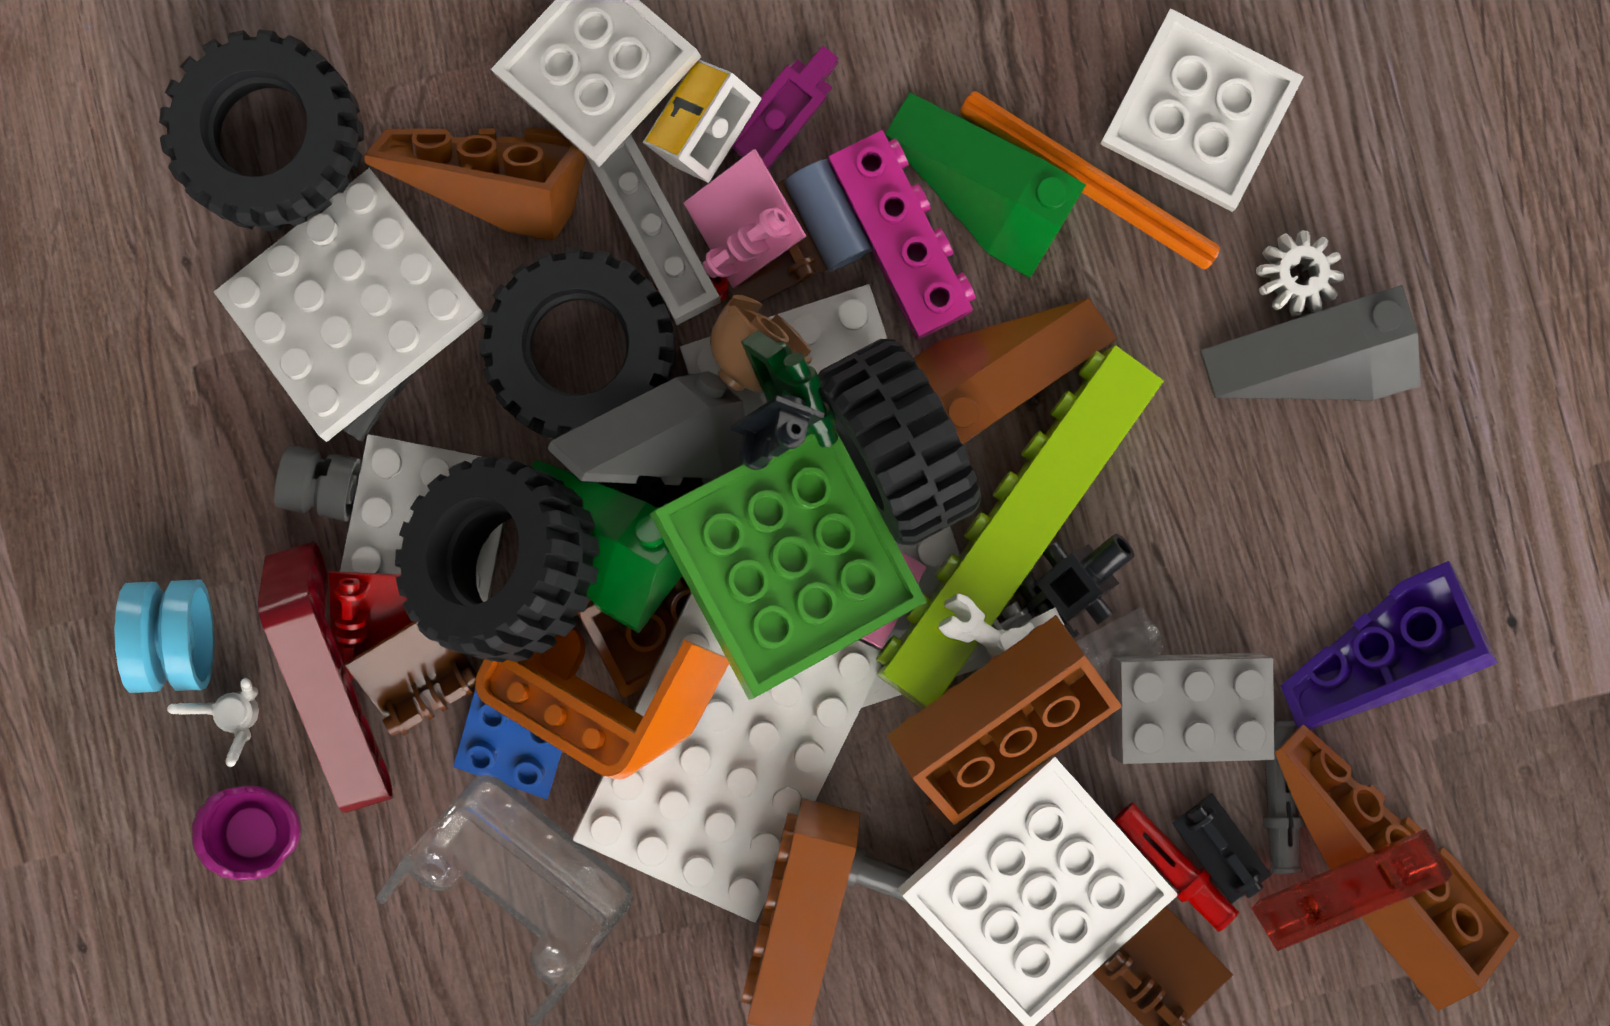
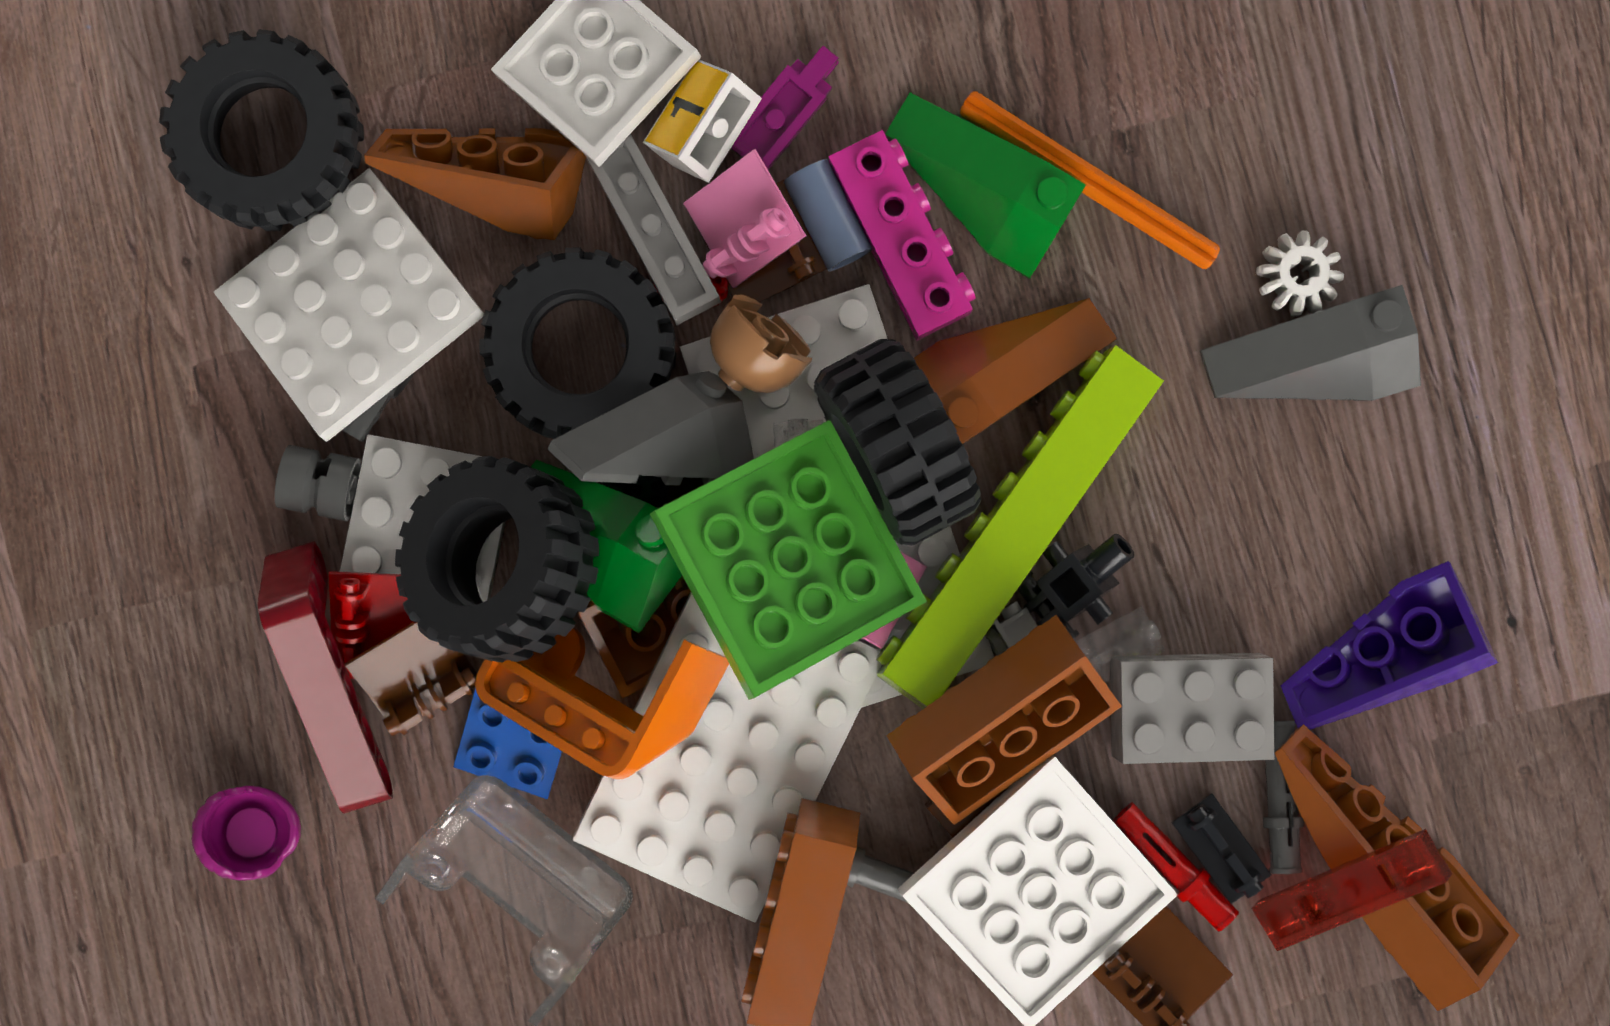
medium azure wheel [114,580,215,693] -> none
white plant [167,678,259,767] -> none
black hinge [731,395,825,470] -> none
dark green plate [741,330,838,447] -> none
white piece [938,594,1064,657] -> none
white plate [1100,8,1304,212] -> none

